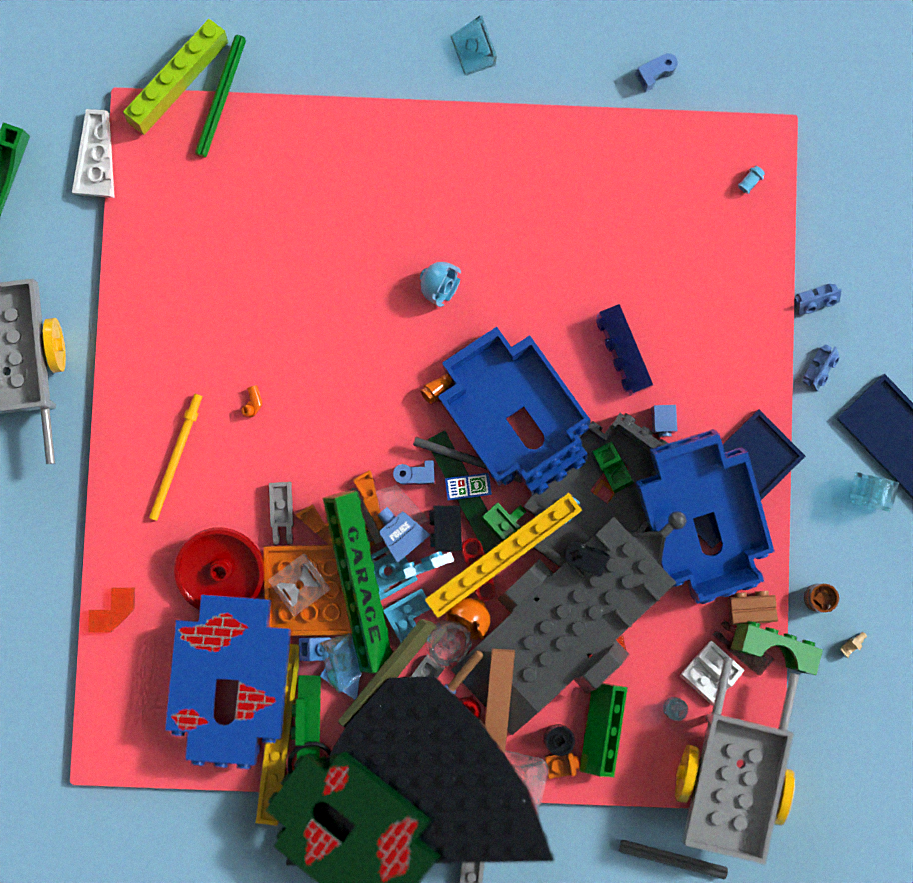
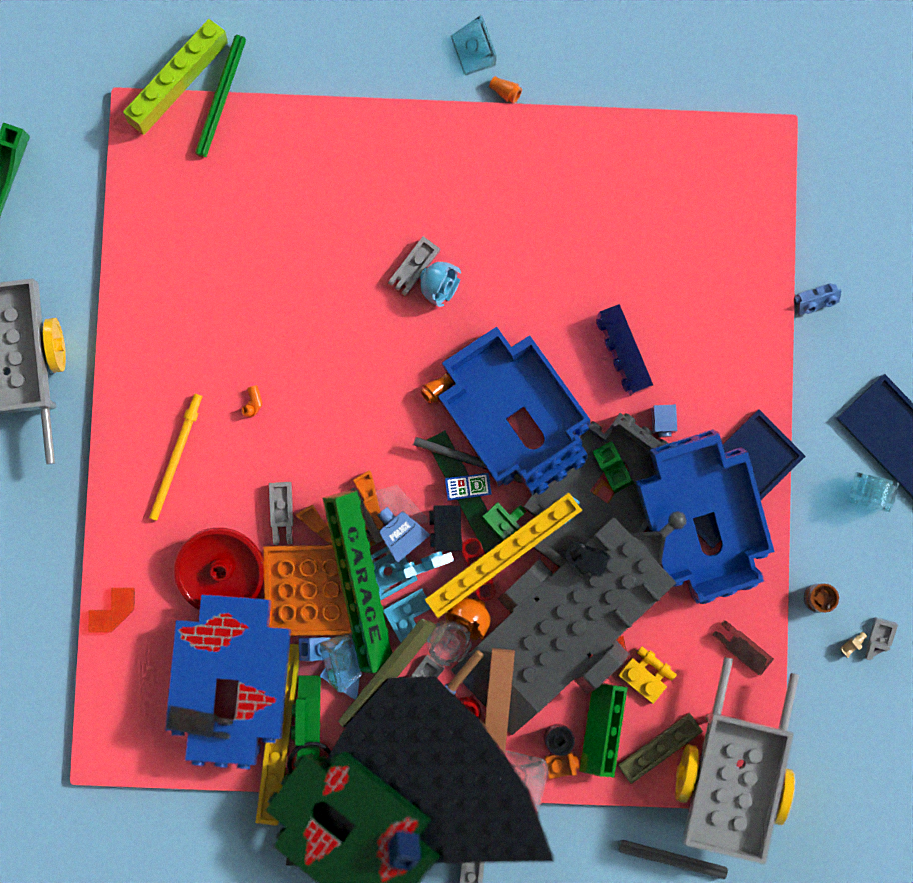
white wing [72,109,115,198] -> none
clear piece [268,553,331,617] -> none
medium blue leg [393,461,435,485] -> none
medium blue leg [635,53,678,92] -> none
clear light blue wheel [663,697,688,721] -> none
white slope [679,640,745,706] -> none
nougat brick [727,591,778,625] -> none
arch [731,621,823,675] -> none
medium azure pin [738,166,765,194] -> none
medium blue hinge [803,344,840,391] -> none
none -> clear smoke hinge [166,705,233,739]
none -> light grey hinge [388,236,441,296]
none -> dark blue panel [388,831,421,871]
none -> orange cone [489,76,522,103]
none -> olive tile [617,713,703,784]
none -> yellow plate [618,646,677,704]
none -> light grey slope [865,617,898,660]

